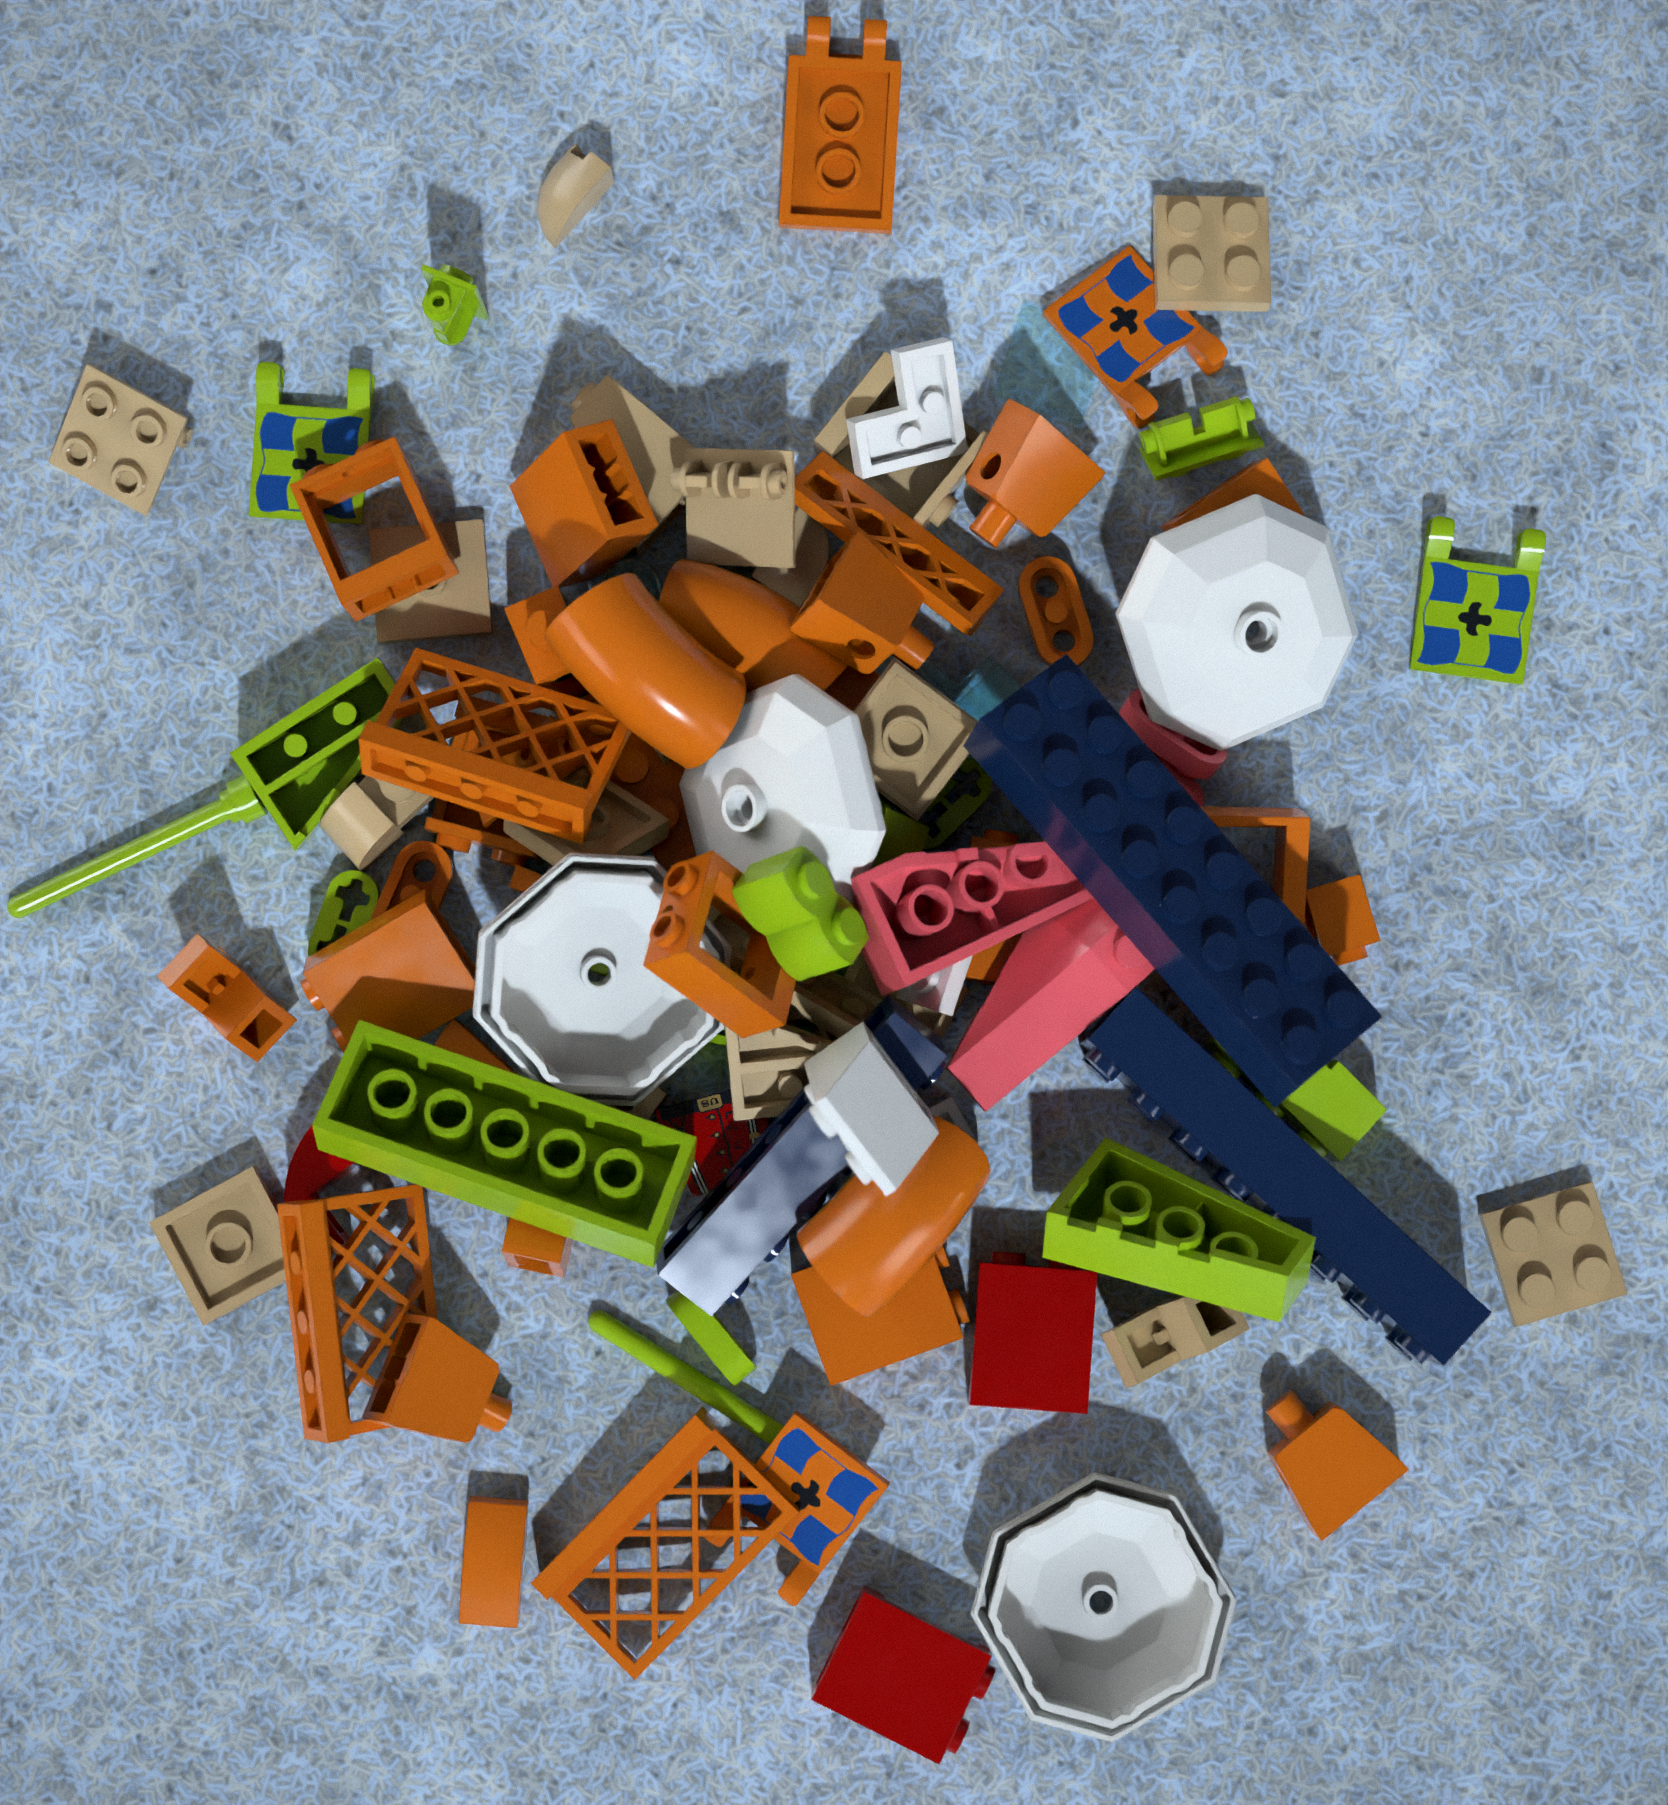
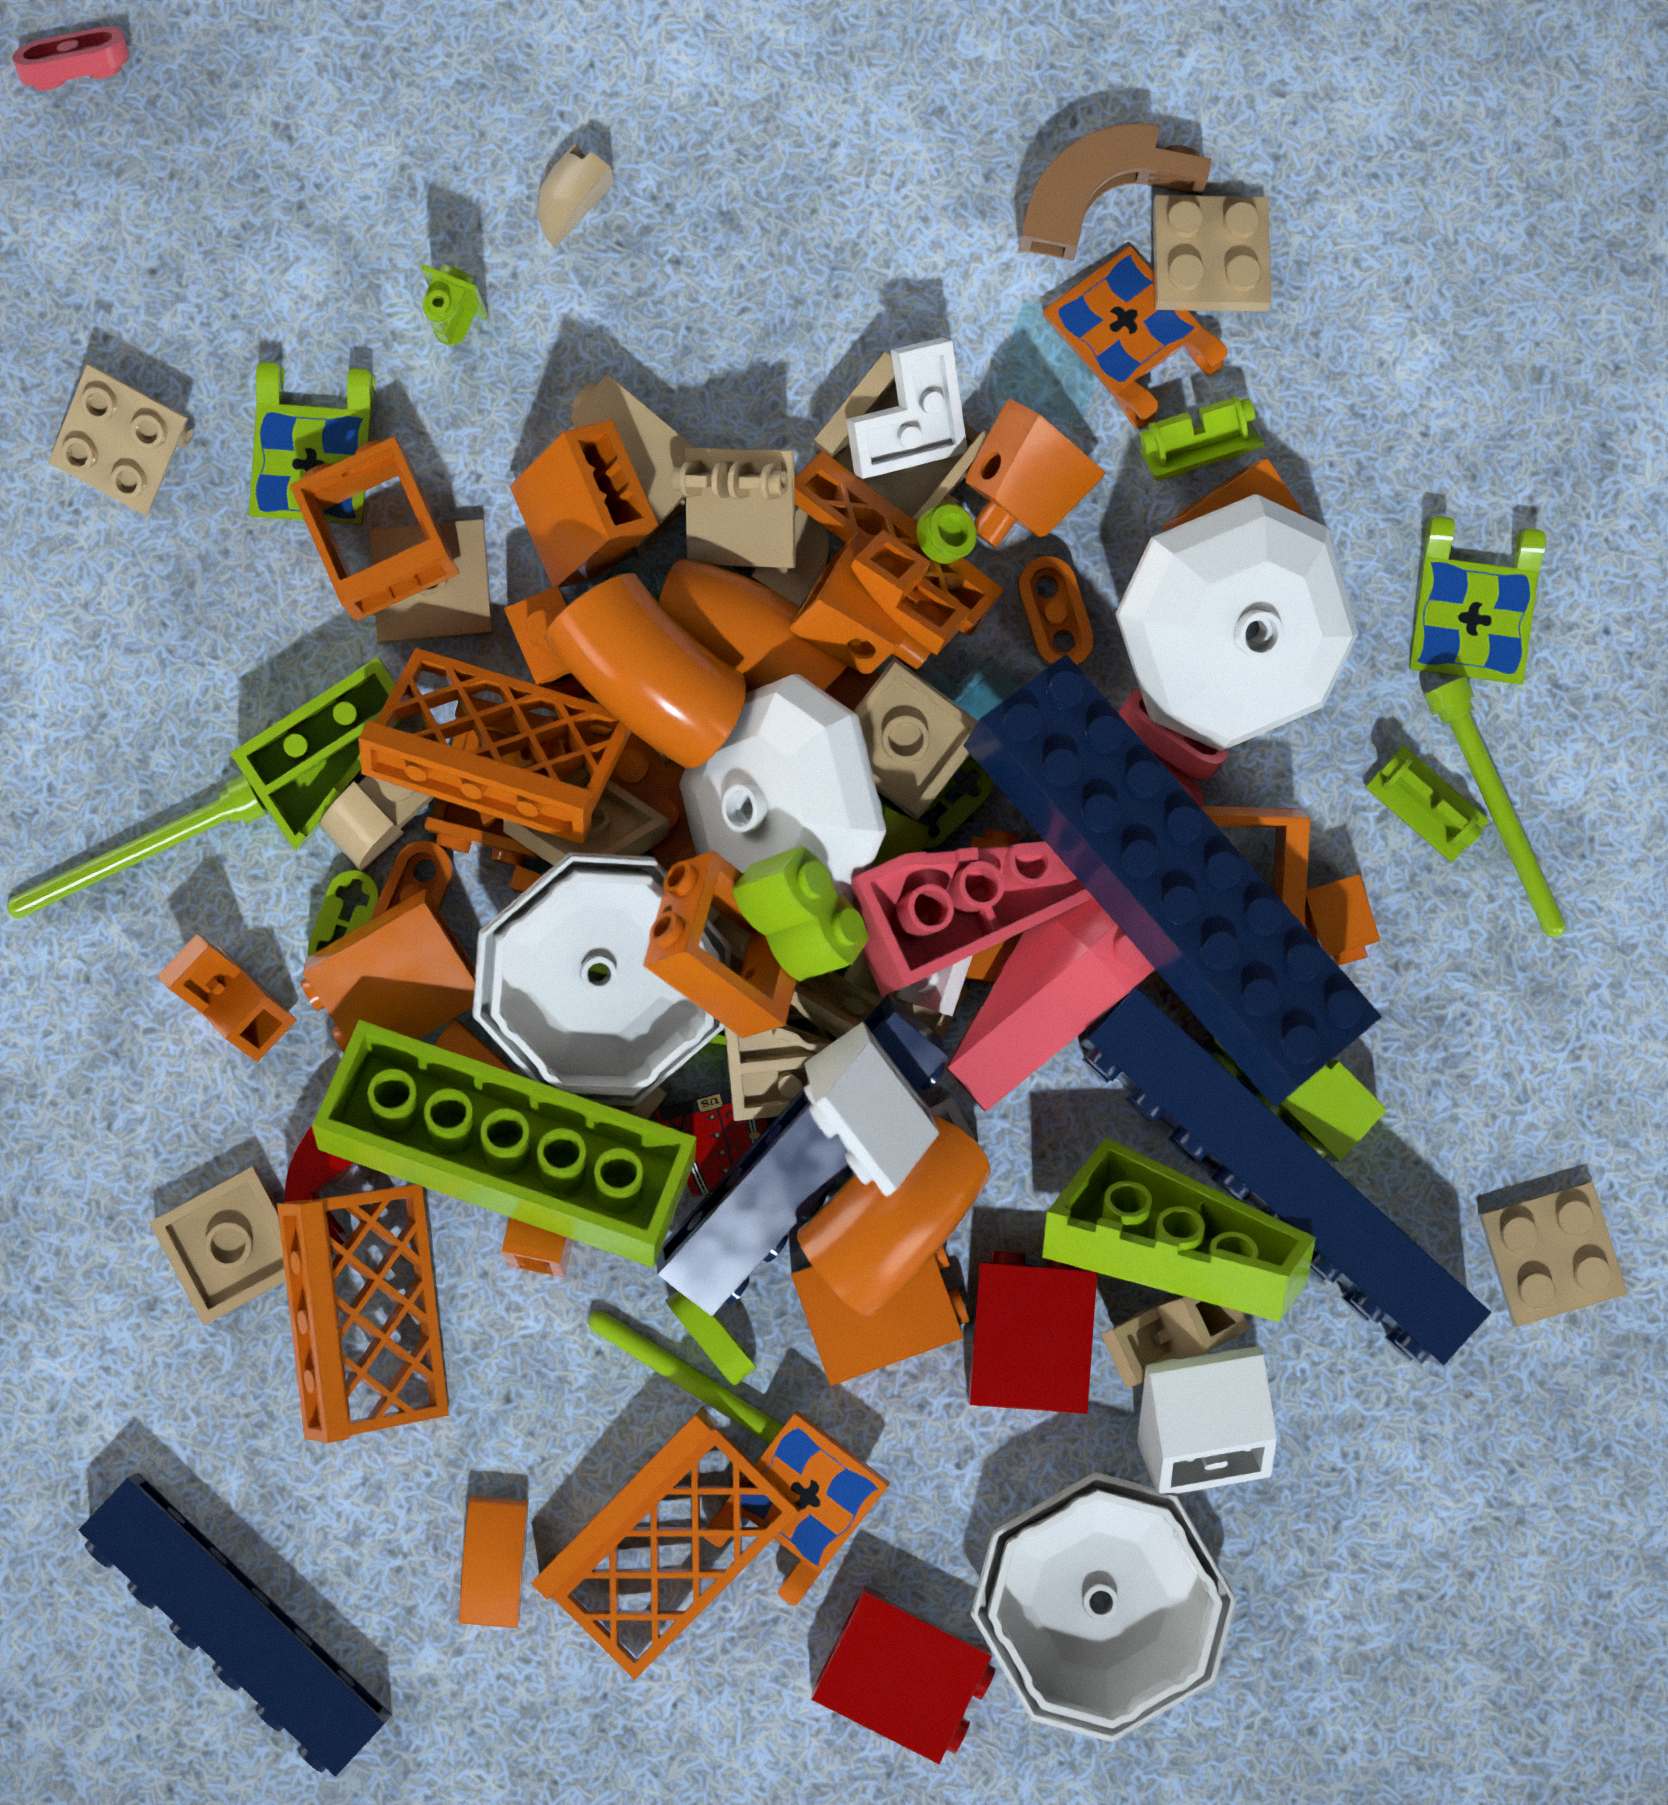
orange torso [361,1314,512,1443] -> none
orange tile [779,16,902,234] -> none
orange torso [1265,1389,1409,1541] -> none
none -> coral plate [12,26,130,91]
none -> dark blue brick [78,1473,392,1777]
none -> orange slope [851,530,971,656]
none -> lime tile [917,502,977,564]
none -> medium nougat arch [1019,124,1212,261]
none -> white slope [1137,1346,1277,1497]
none -> lime hinge [1365,745,1490,864]
none -> lime piece [1423,676,1566,938]

